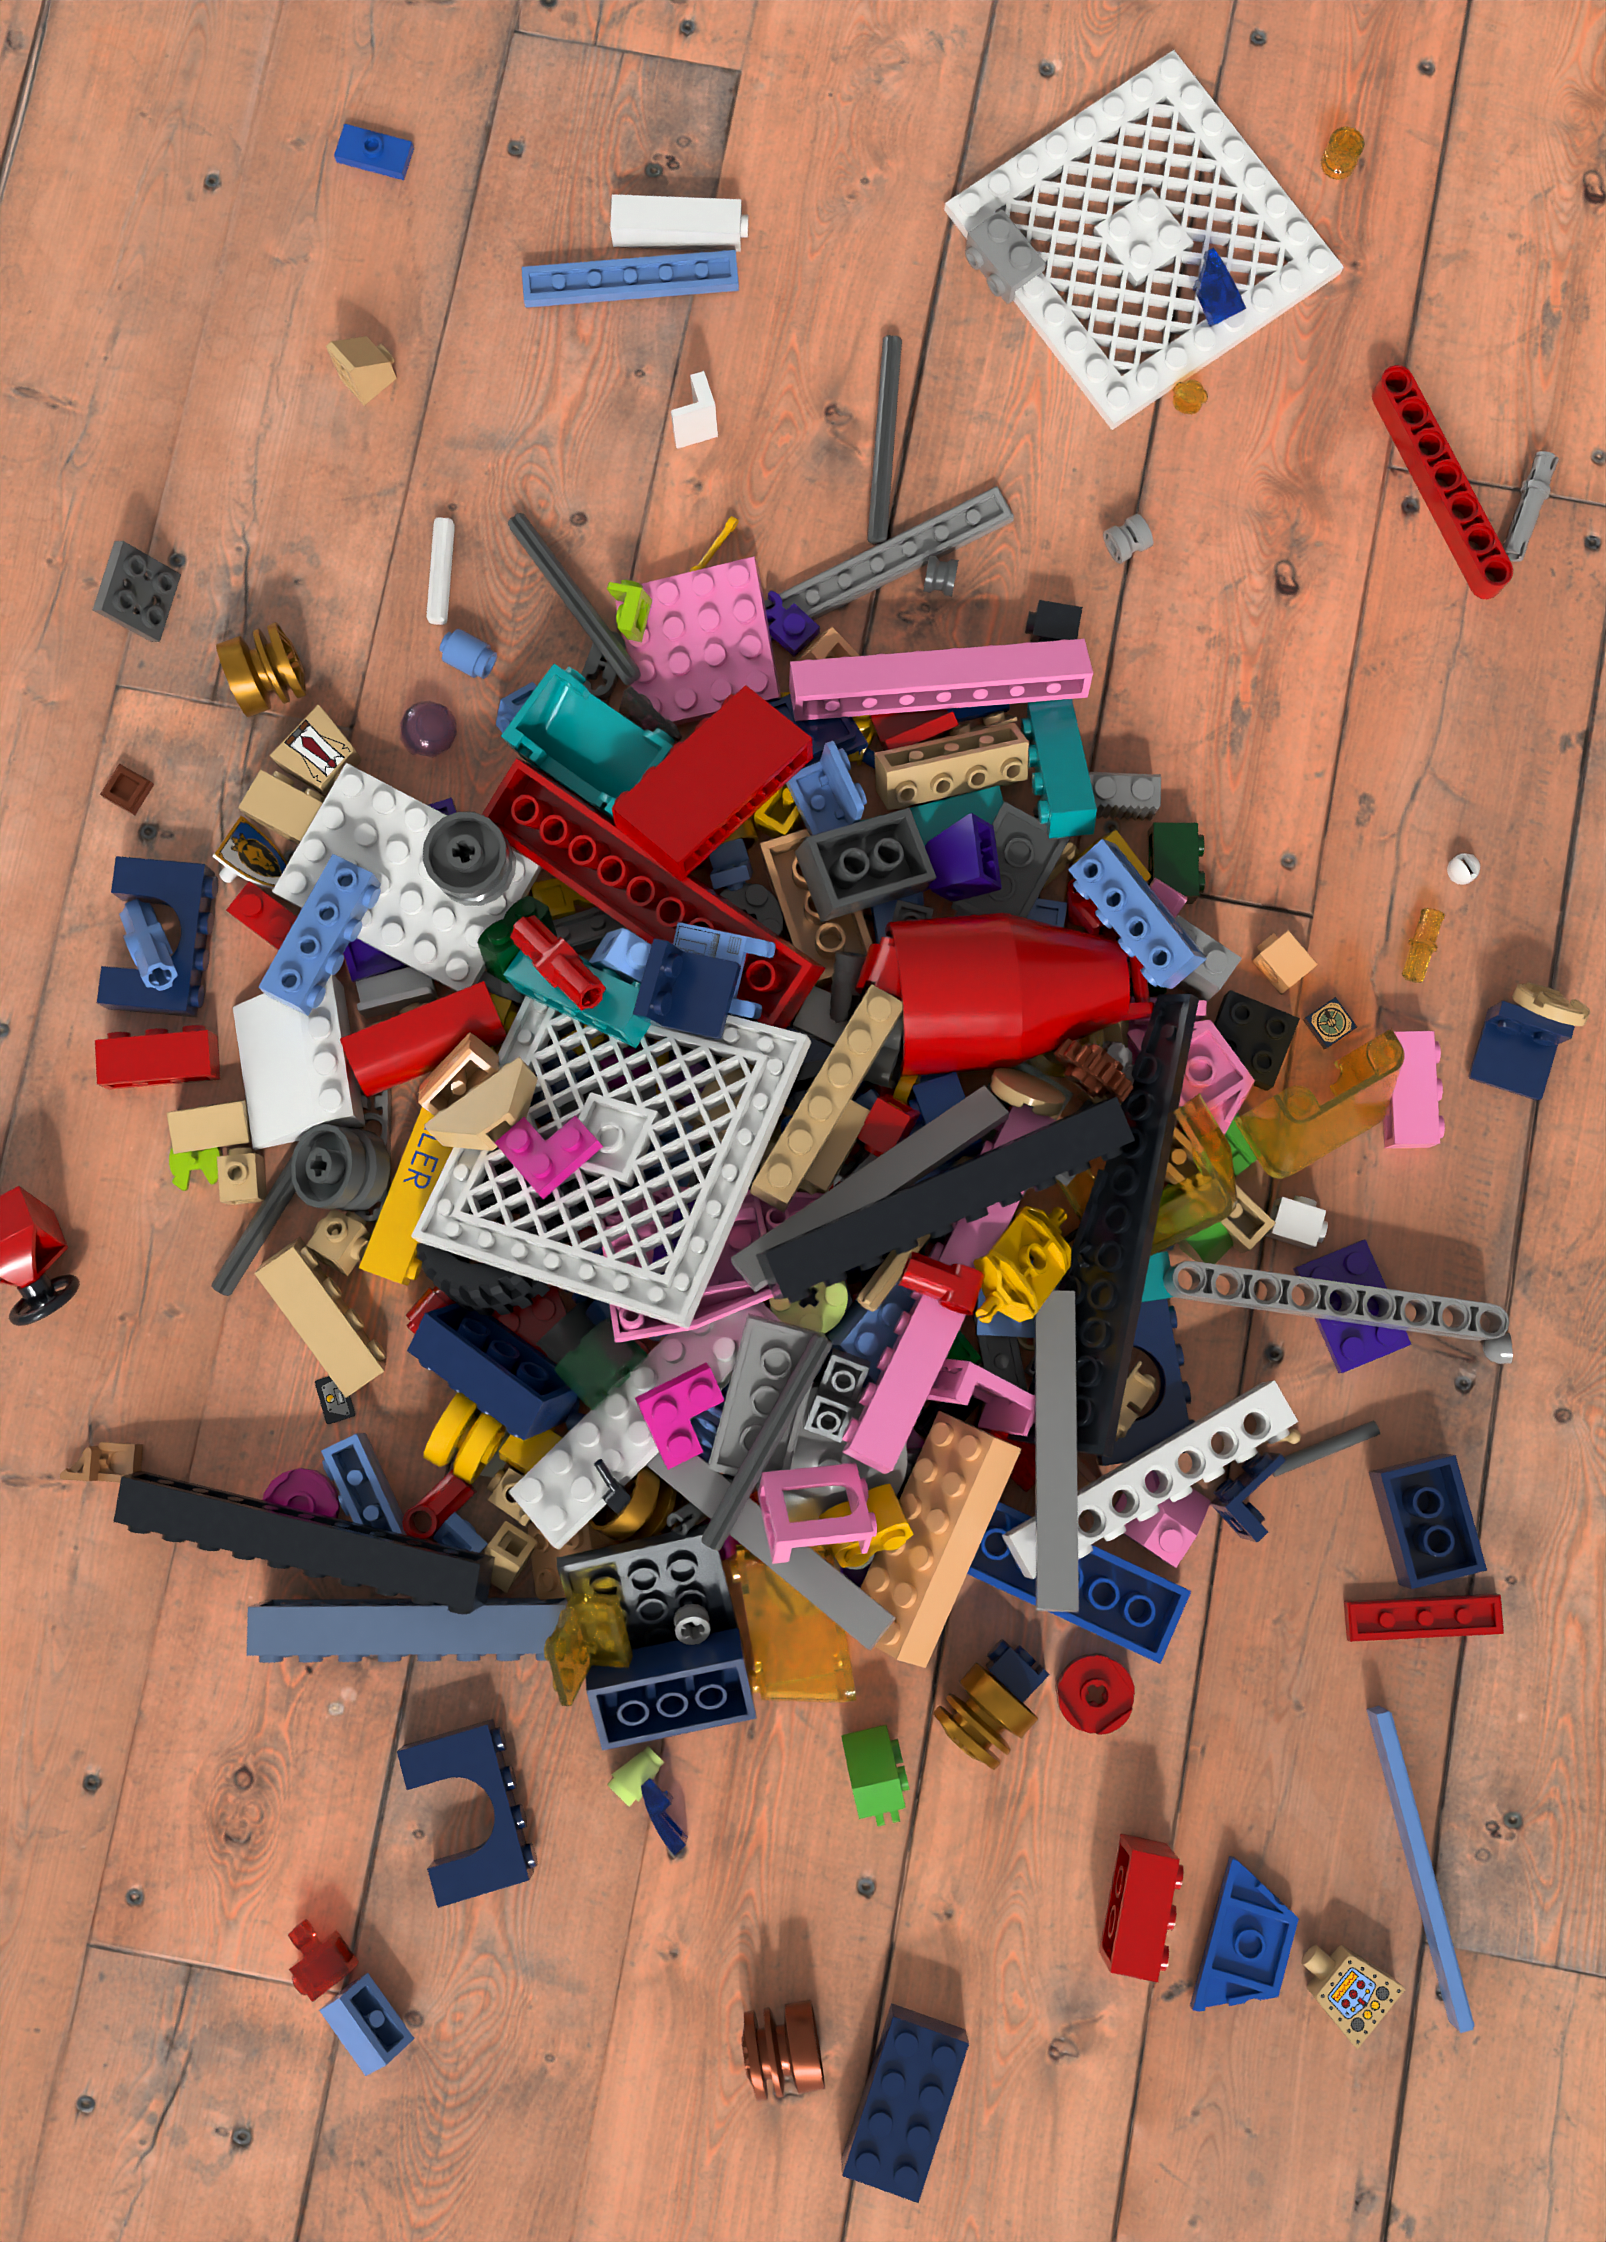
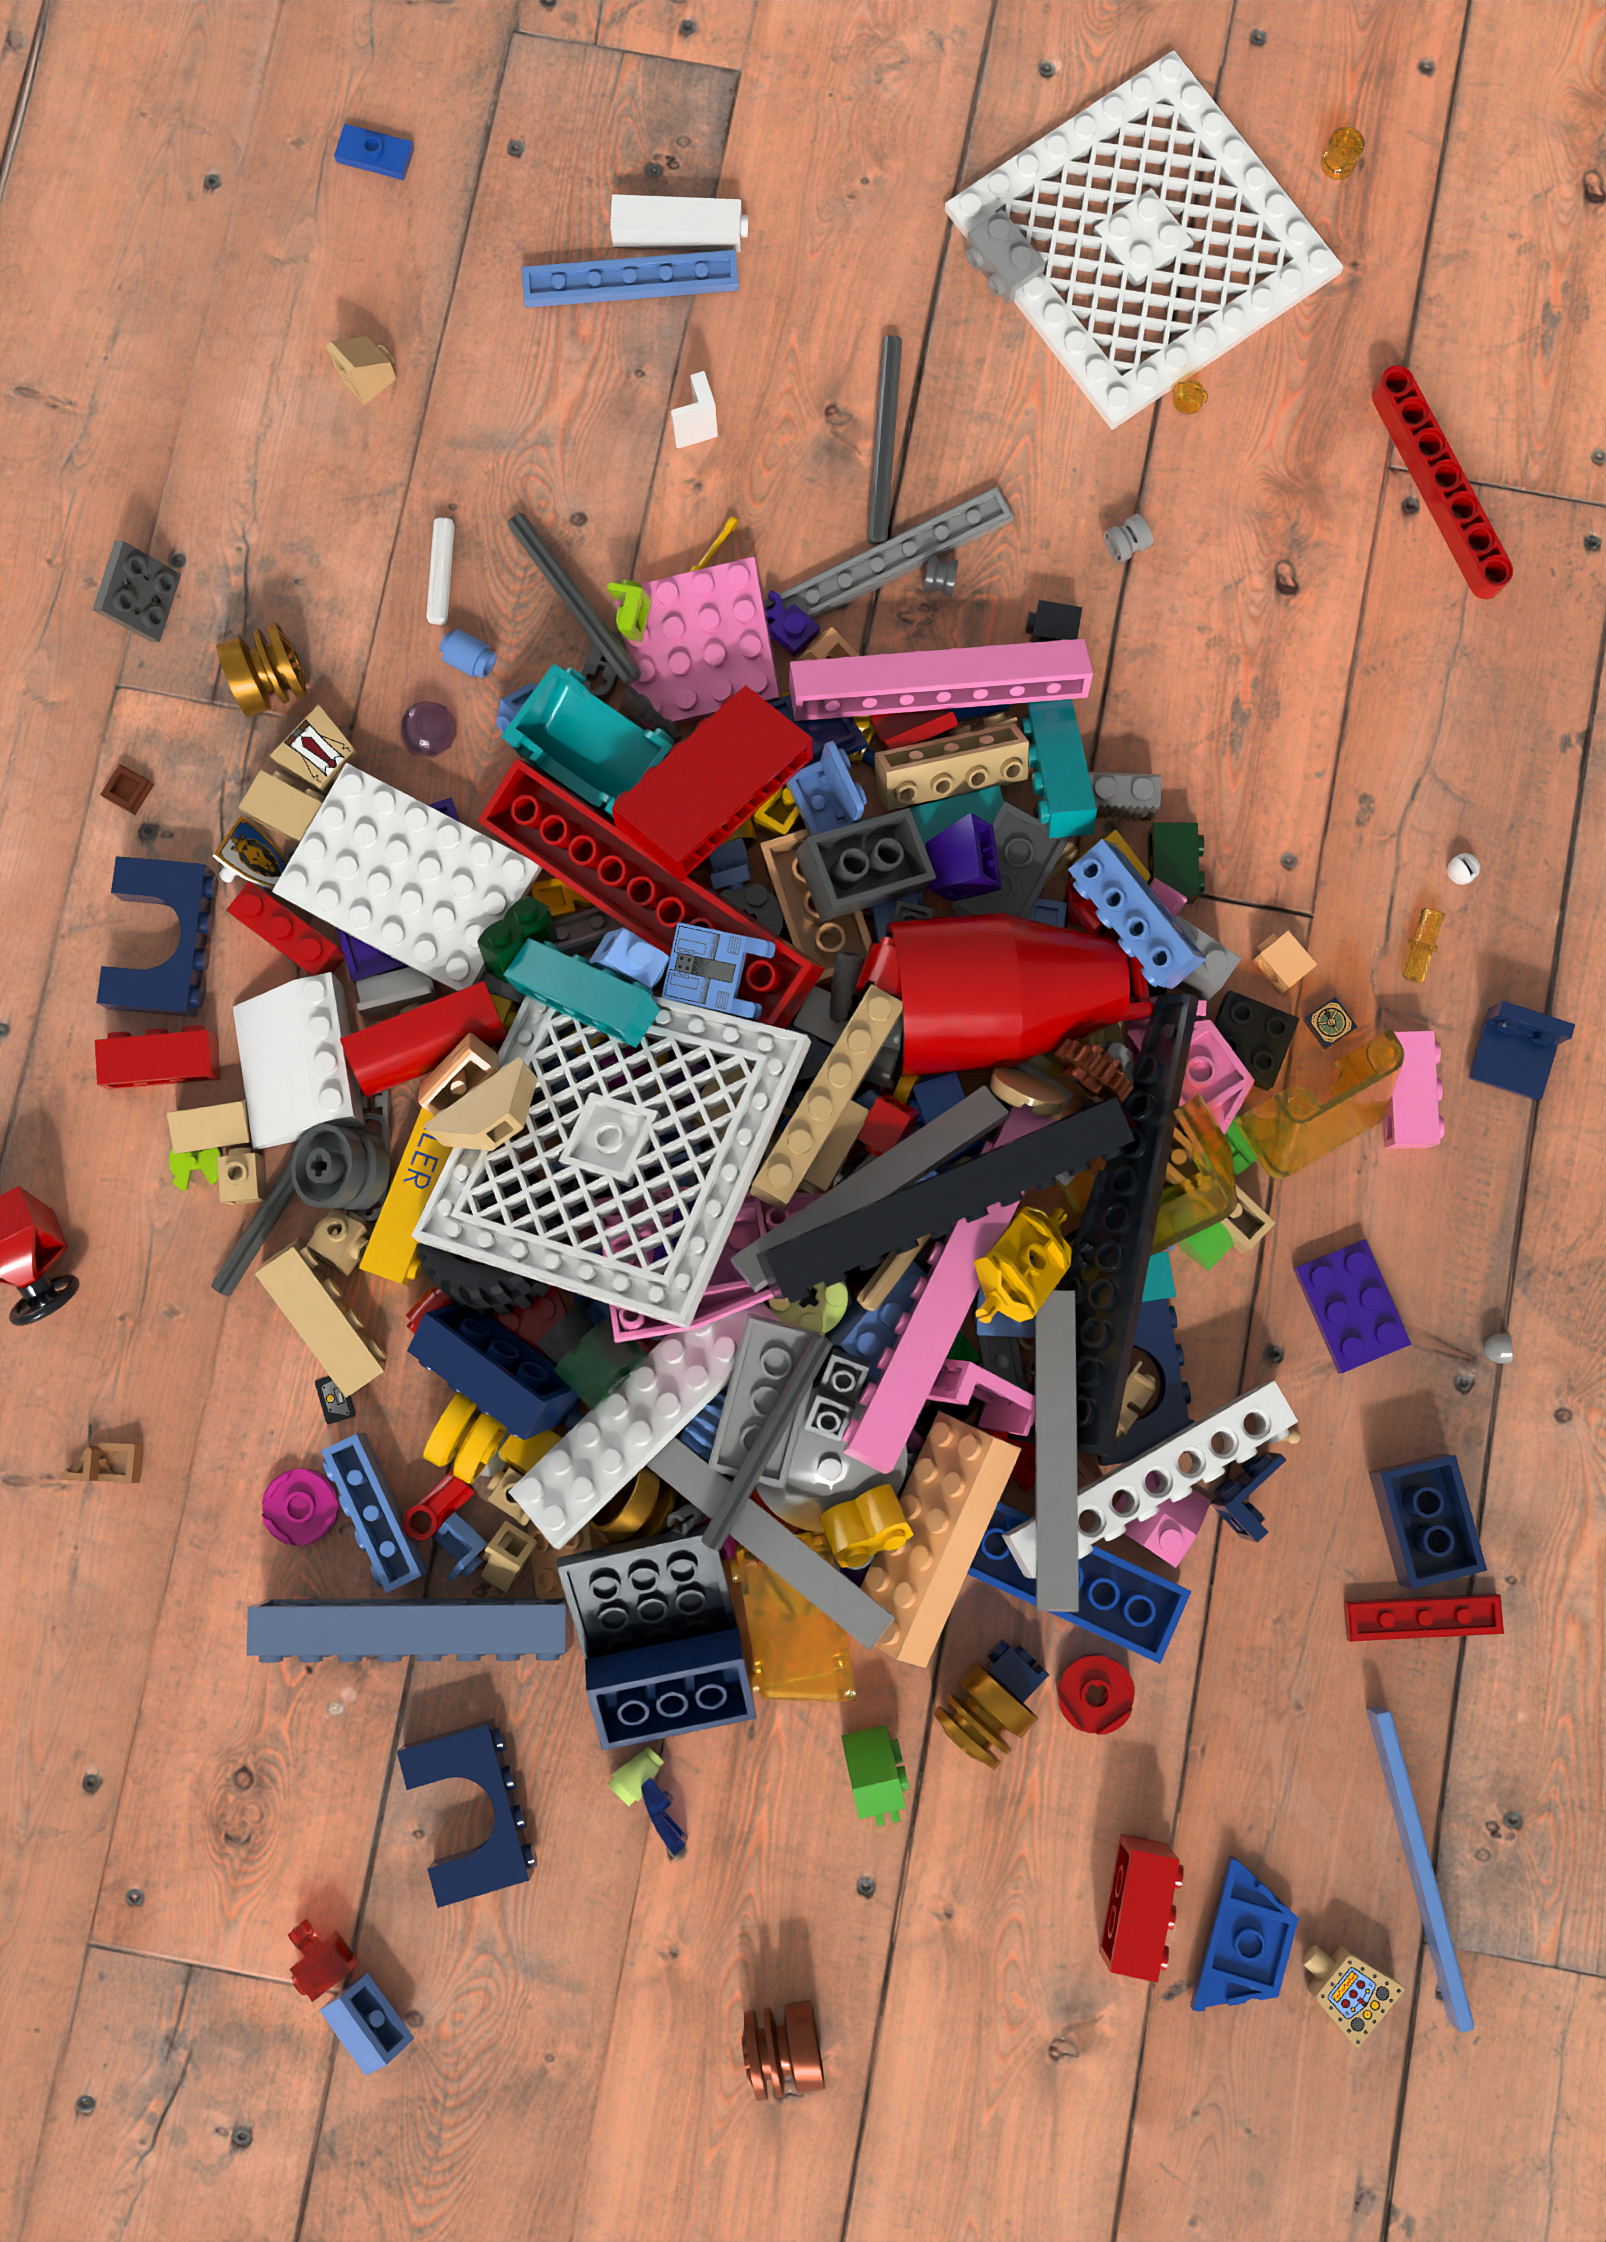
black brick [113,1471,495,1614] -> none
medium blue piece [119,899,178,991] -> none
medium blue brick [259,854,381,1016] -> none
dark grey wheel [423,812,516,906] -> none
dark pink plate [494,1115,603,1199] -> none
red piece [510,915,606,1011] -> none
clear yellow bracket [544,1593,633,1706] -> none
black hand [594,1459,631,1514] -> none
dark blue bracket [633,938,741,1039] -> none
dark pink plate [635,1362,725,1470] -> none
light grey bush [674,1604,710,1645] -> none
bright pink panel [758,1463,877,1564] -> none
dark blue brick [841,2003,969,2203] -> none
red piece [899,1251,985,1315] -> none
light grey beam [1163,1261,1509,1341] -> none
clear blue slope [1192,247,1246,327] -> none
white brick [1264,1196,1328,1249] -> none
dark grey bar [1272,1420,1380,1477] -> none
light grey pin [1503,451,1559,562] -> none
tan tile [1512,983,1591,1026] -> none

